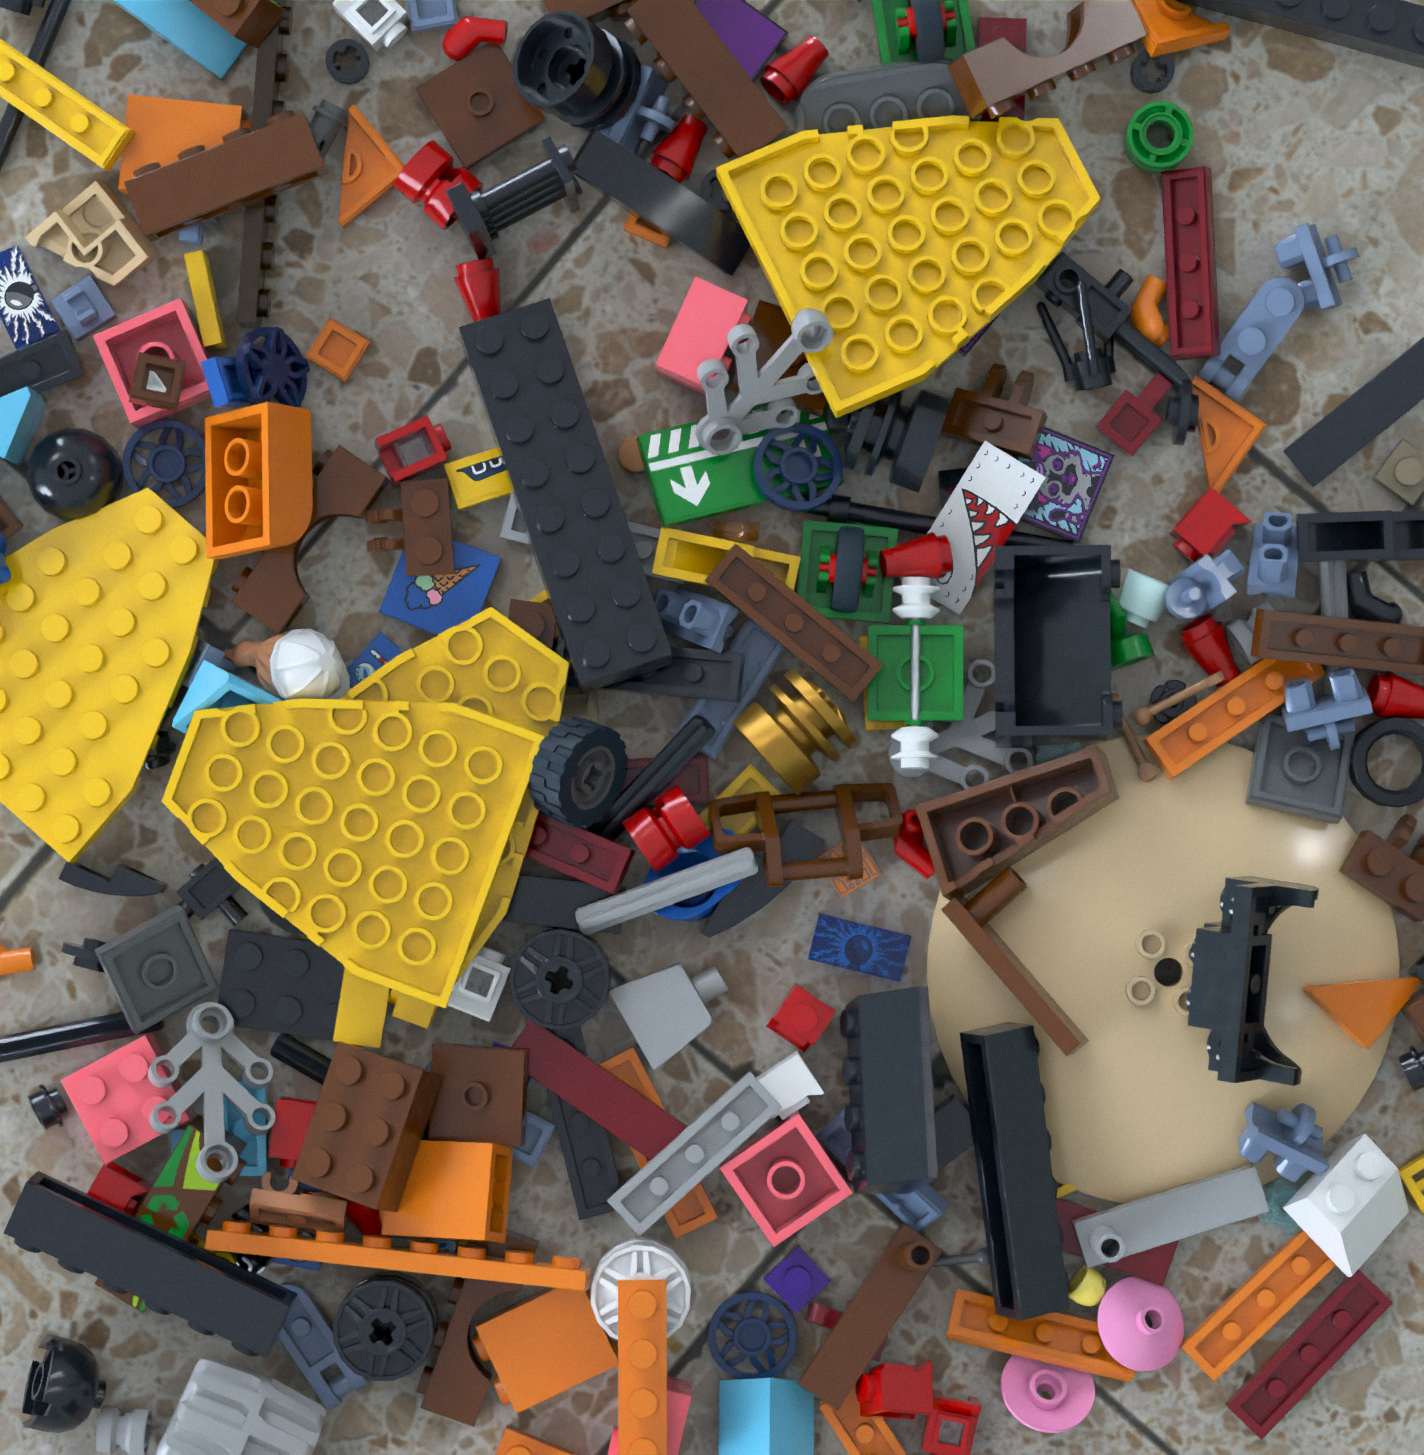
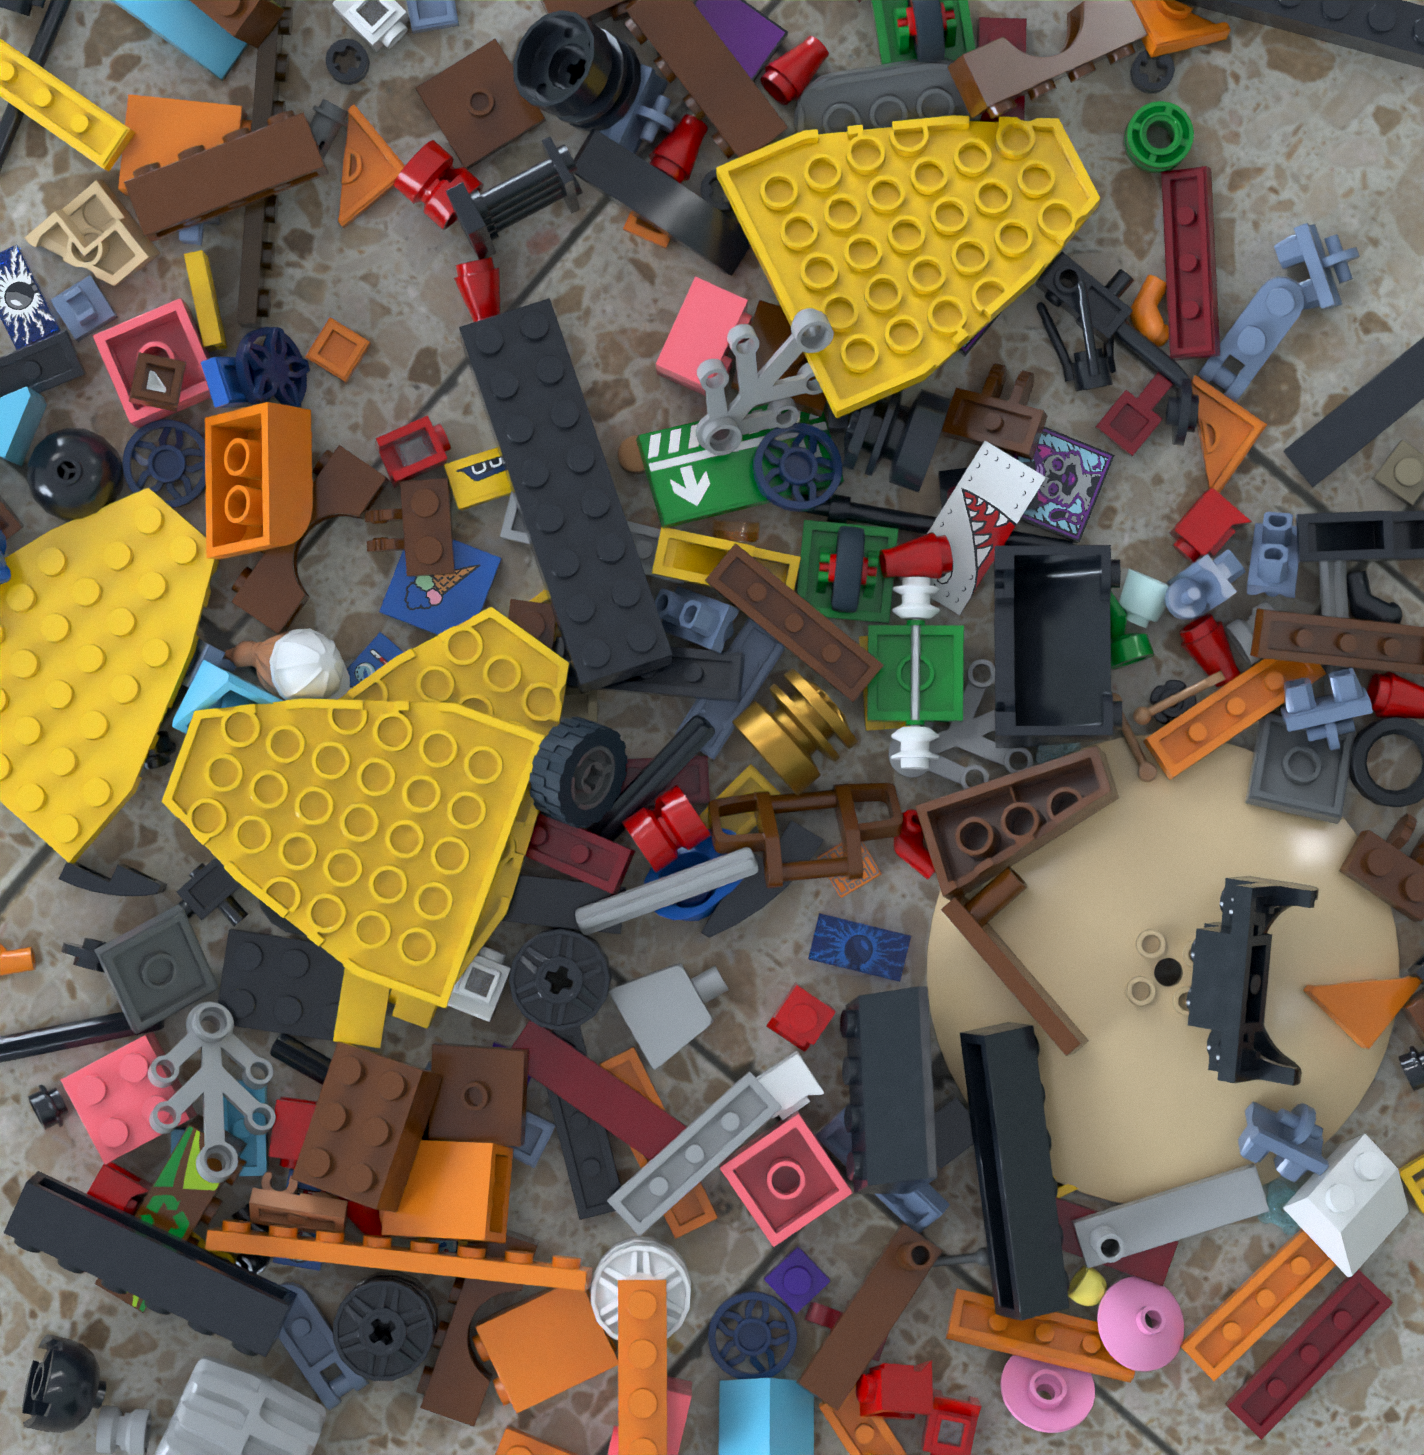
red arm [442,16,508,61] -> none

